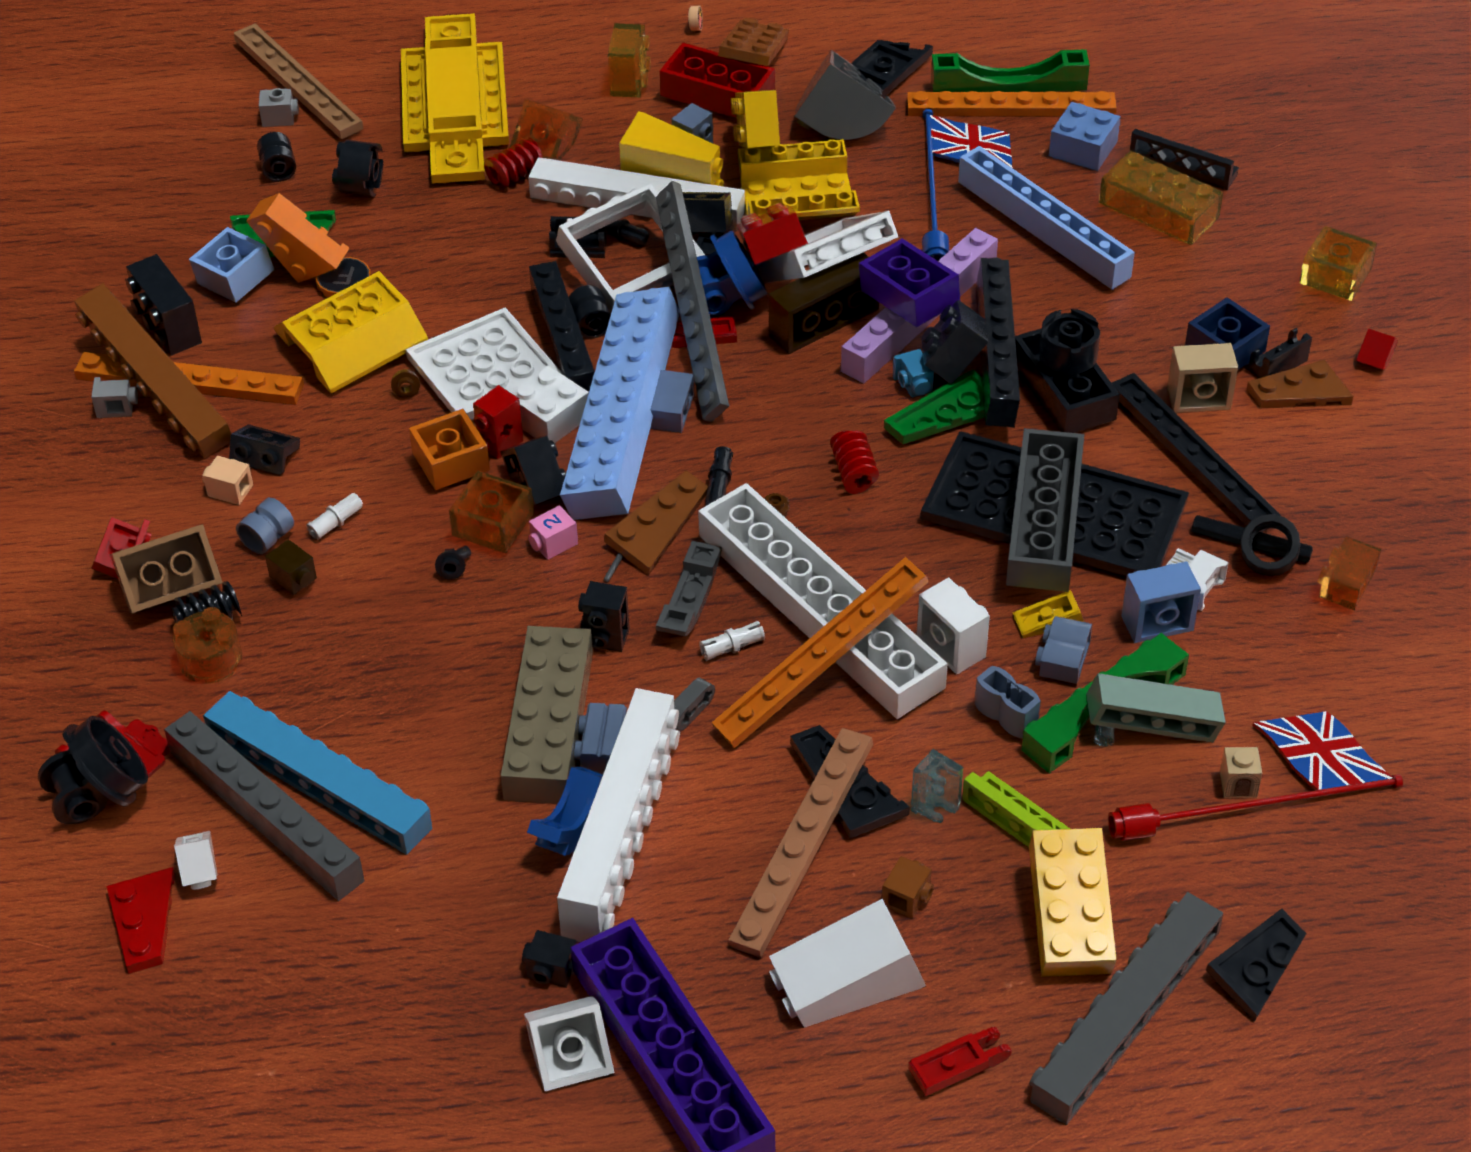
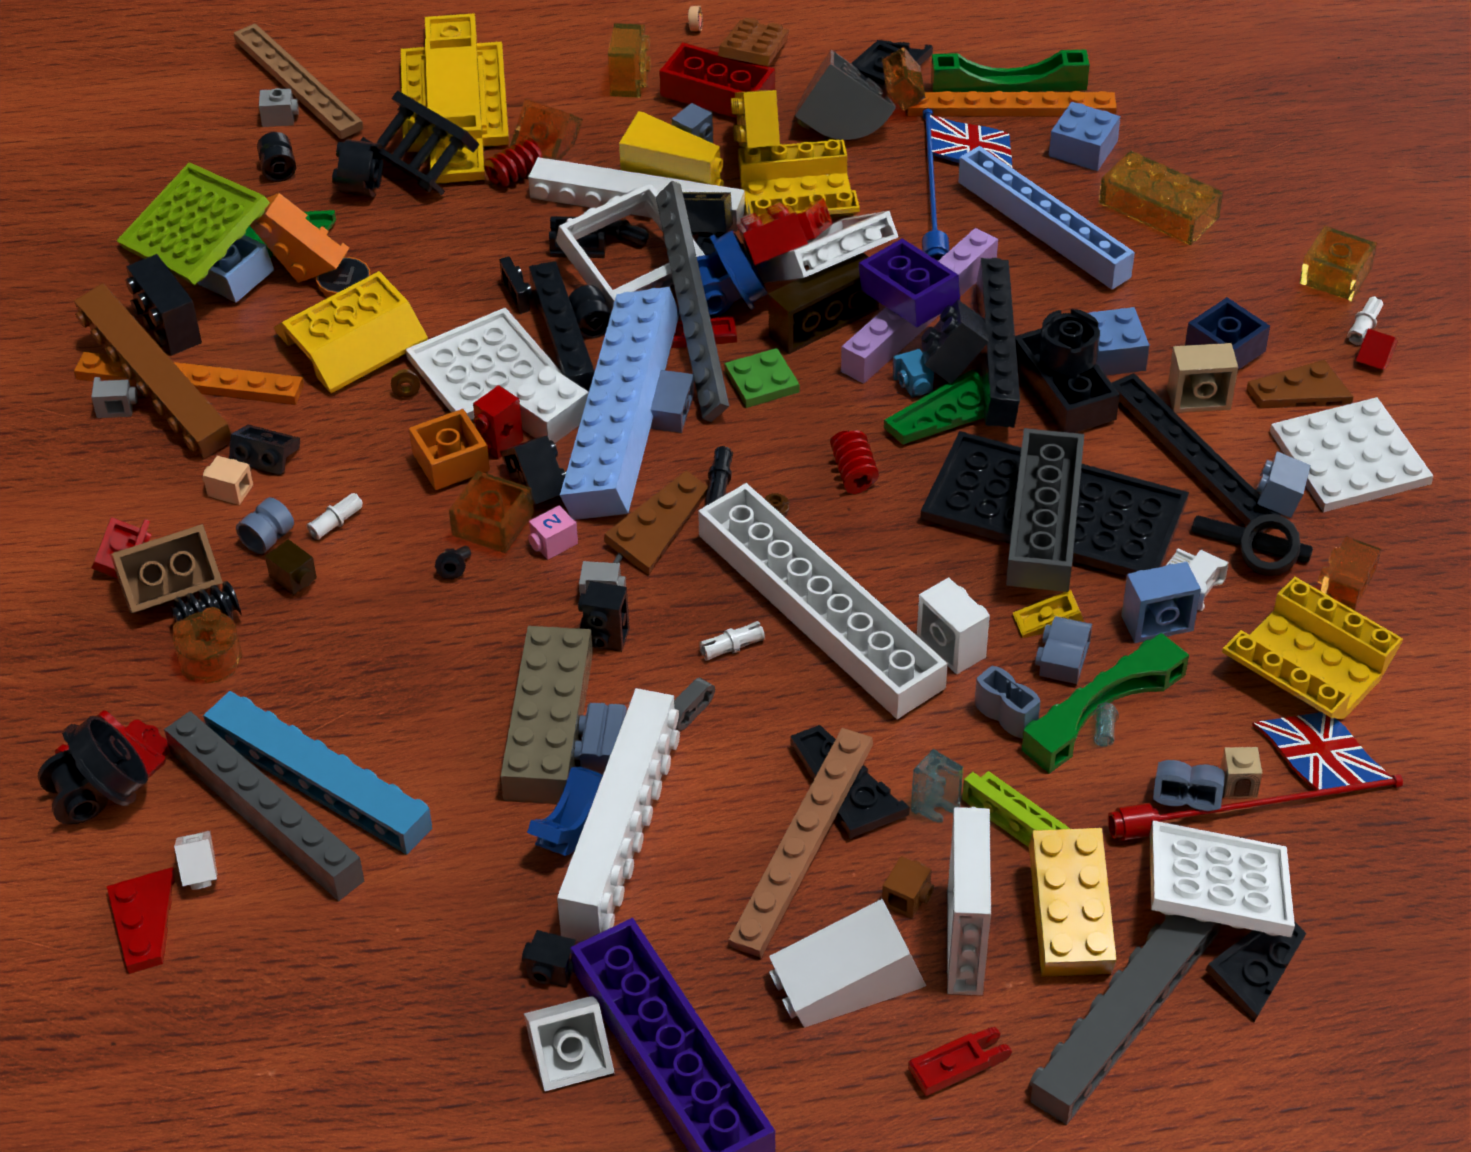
dark grey slope [656,541,722,636] -> none
orange plate [711,557,928,748] -> none
sand green brick [1086,673,1226,743] -> none
black fence [1129,129,1239,190] -> none
black hinge [1246,328,1312,378] -> none
none -> lime plate [116,162,270,285]
none -> black fence [360,90,480,195]
none -> black plate [499,256,533,314]
none -> light grey brick [579,561,626,595]
none -> bright green plate [724,348,800,408]
none -> red plate [797,198,833,241]
none -> clear orange brick [882,47,926,110]
none -> white window [947,807,991,995]
none -> medium blue brick [1089,307,1150,376]
none -> white plate [1150,821,1295,937]
none -> sand blue brick [1153,760,1225,811]
none -> yellow slope [1222,577,1403,719]
none -> sand blue brick [1256,451,1311,518]
none -> white plate [1270,397,1433,512]
none -> white axle [1347,297,1383,345]

